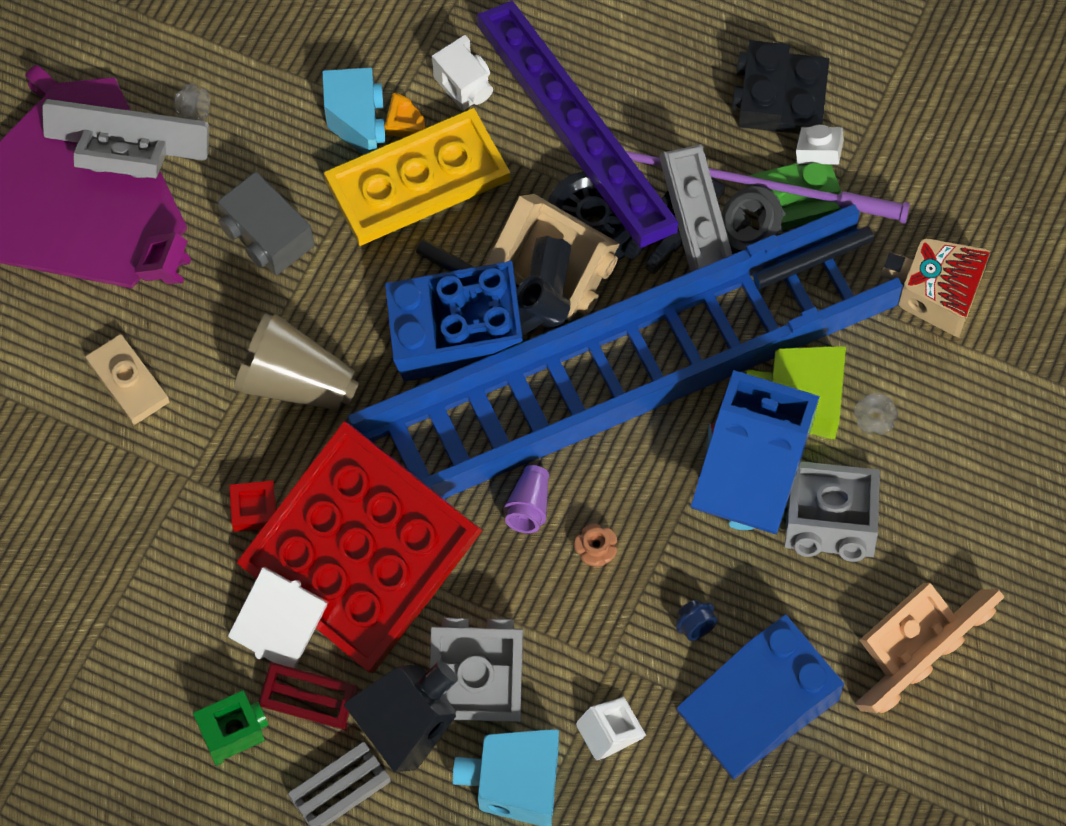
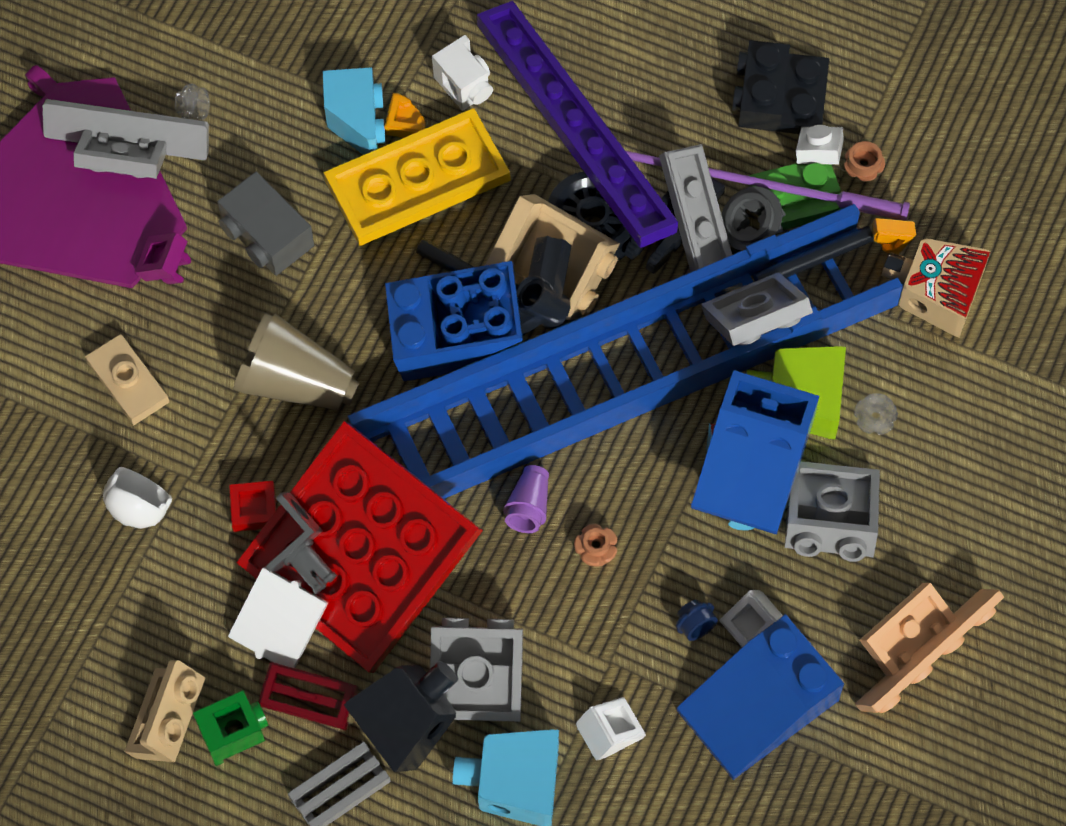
none -> white hair [103,467,172,529]
none -> tan bracket [124,660,205,762]
none -> dark grey bracket [266,492,337,595]
none -> light grey plate [701,272,813,346]
none -> white slope [719,590,783,647]
none -> nougat plate [844,141,885,181]
none -> light orange tile [872,218,916,255]

